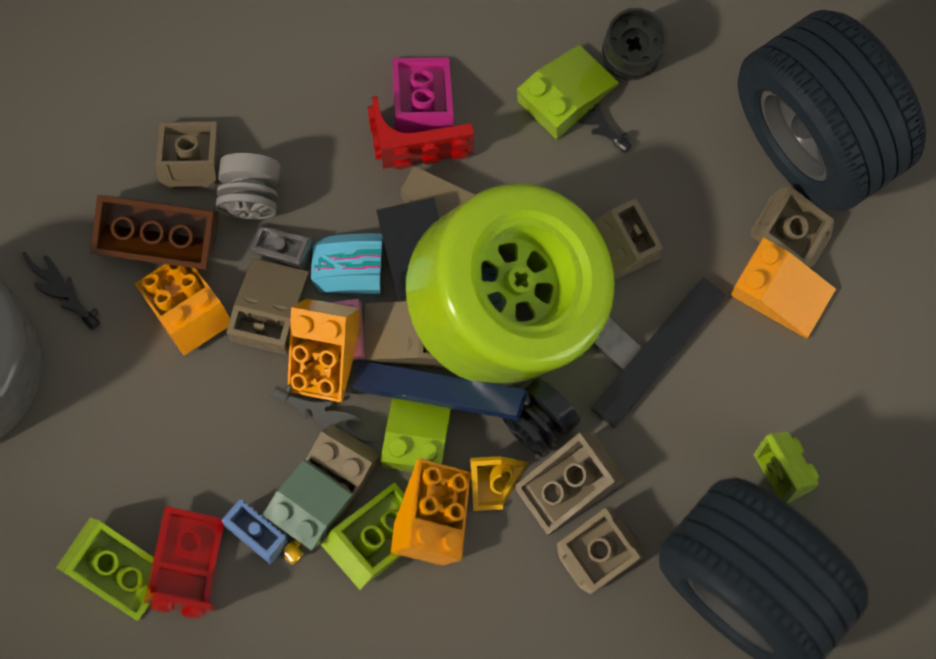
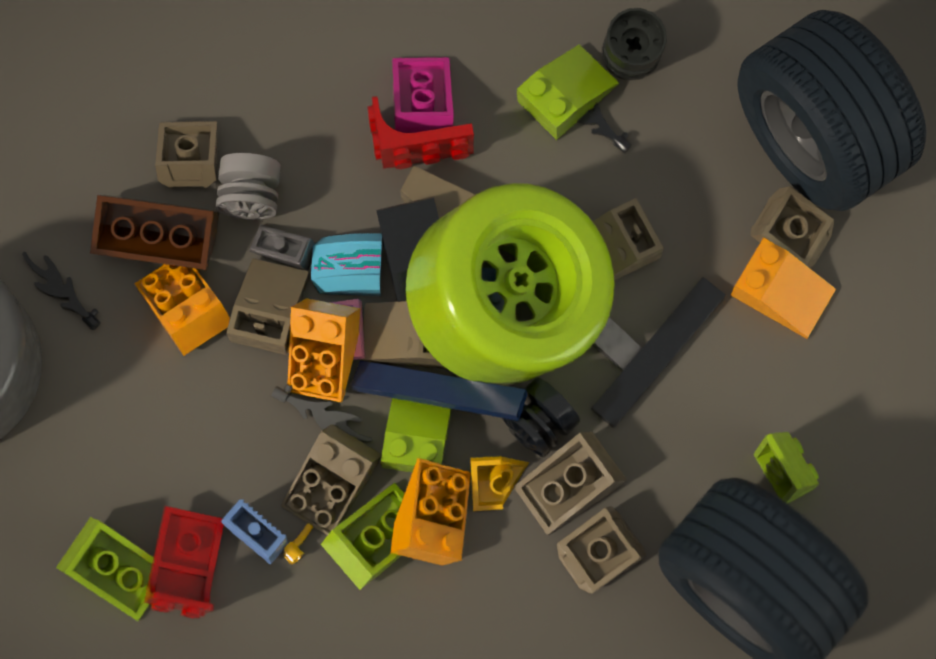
sand green slope [263,459,354,550] -> none

